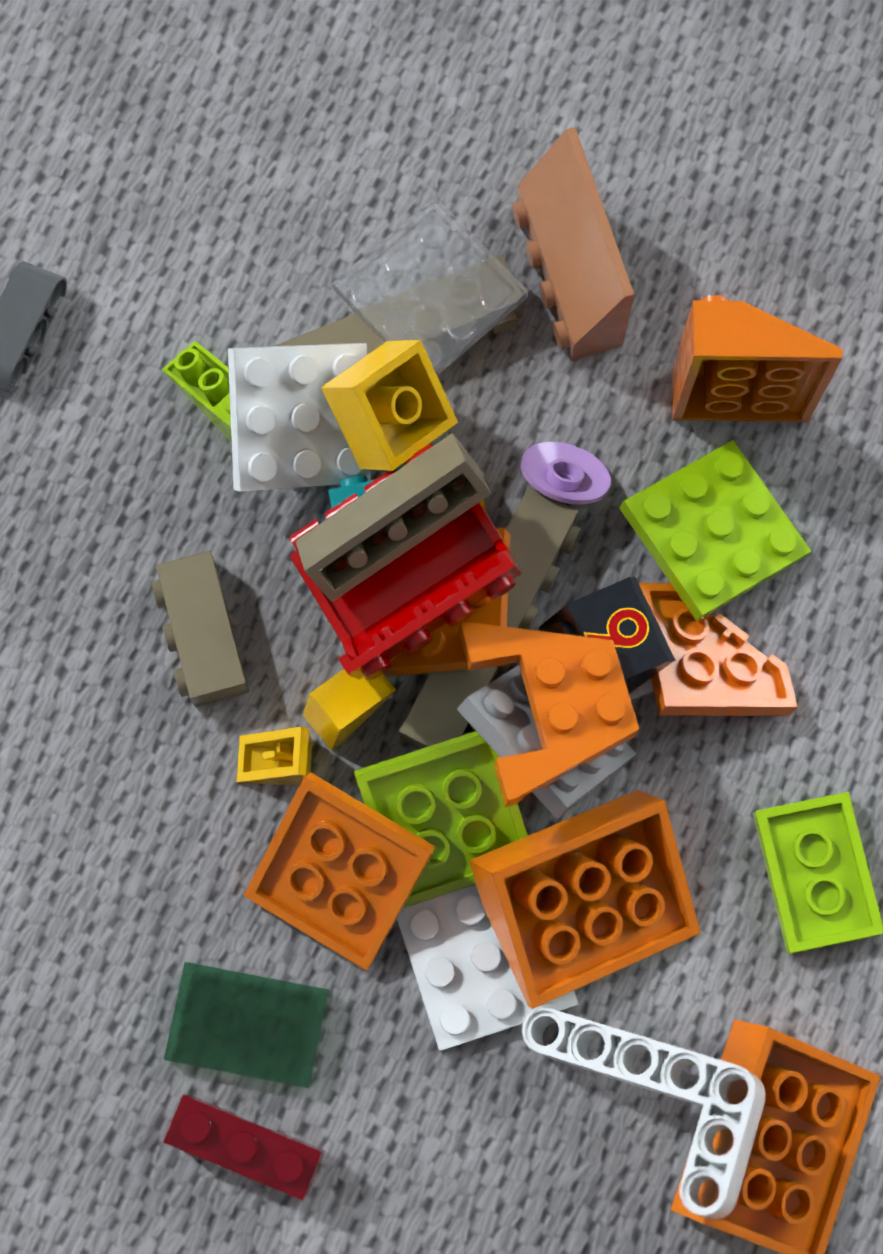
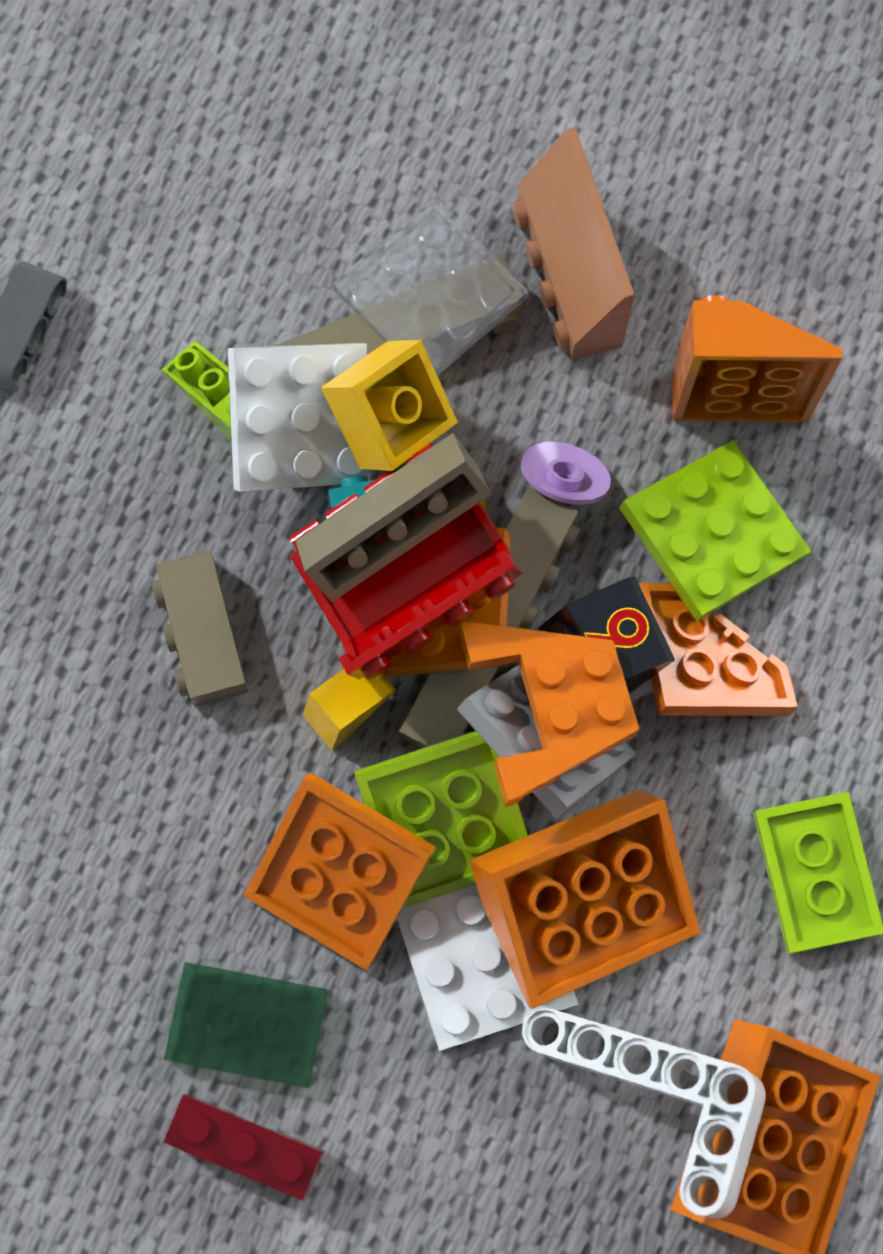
yellow slope [236,726,313,786] -> none

